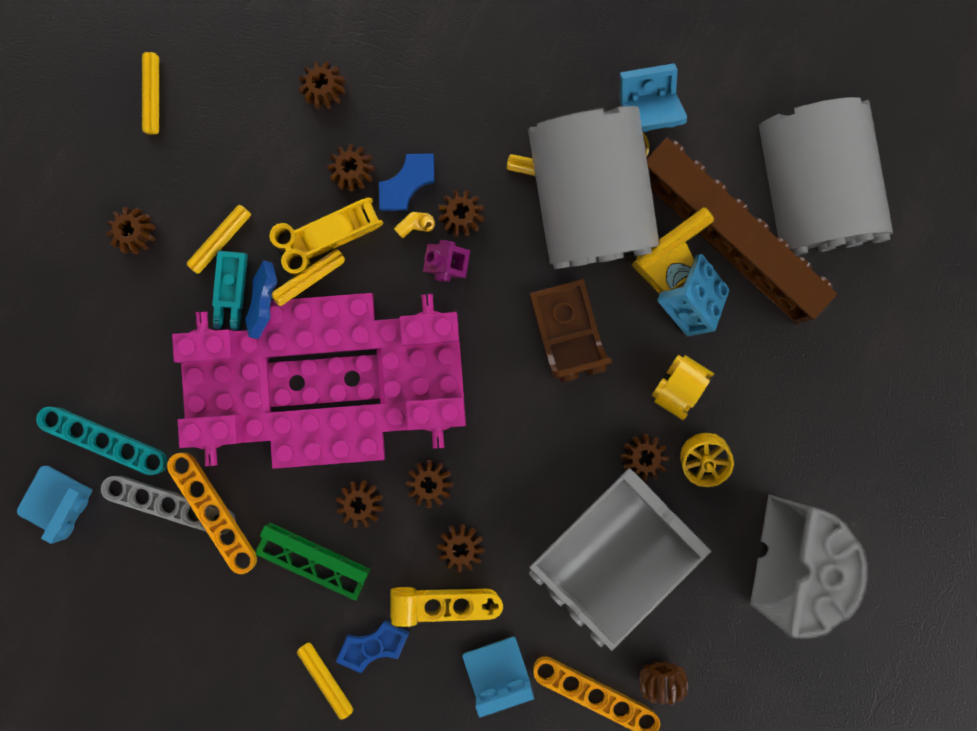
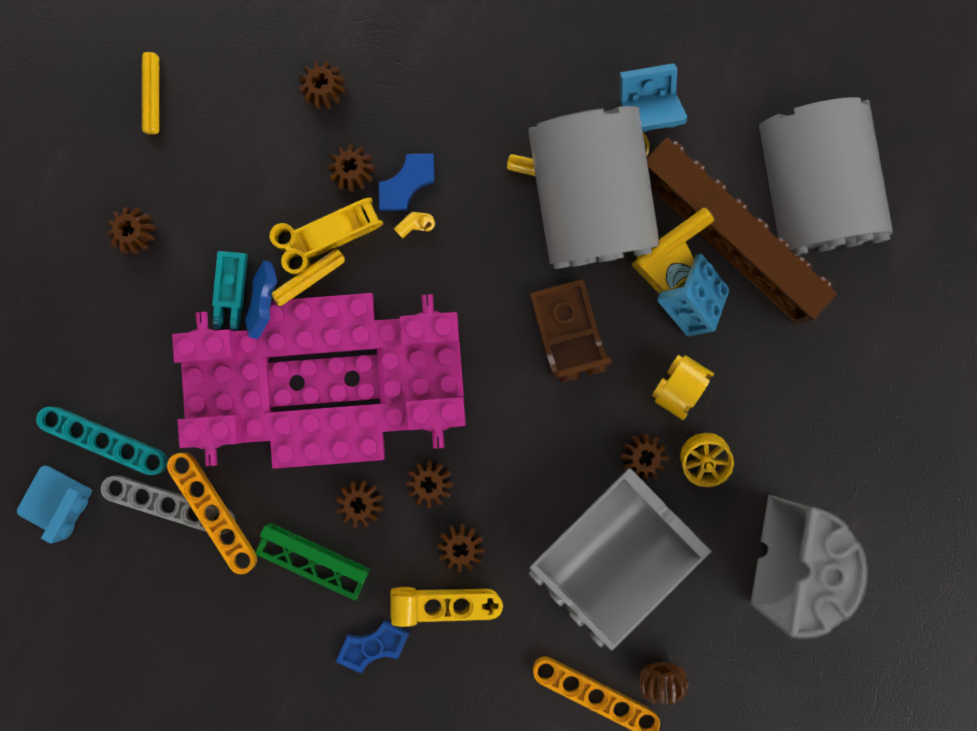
yellow axle [187,205,251,273] -> none
yellow axle [297,643,353,720] -> none
magenta brick [423,240,470,282] -> none
reddish brown gear [438,190,484,237] -> none
dark azure bracket [463,636,534,718] -> none

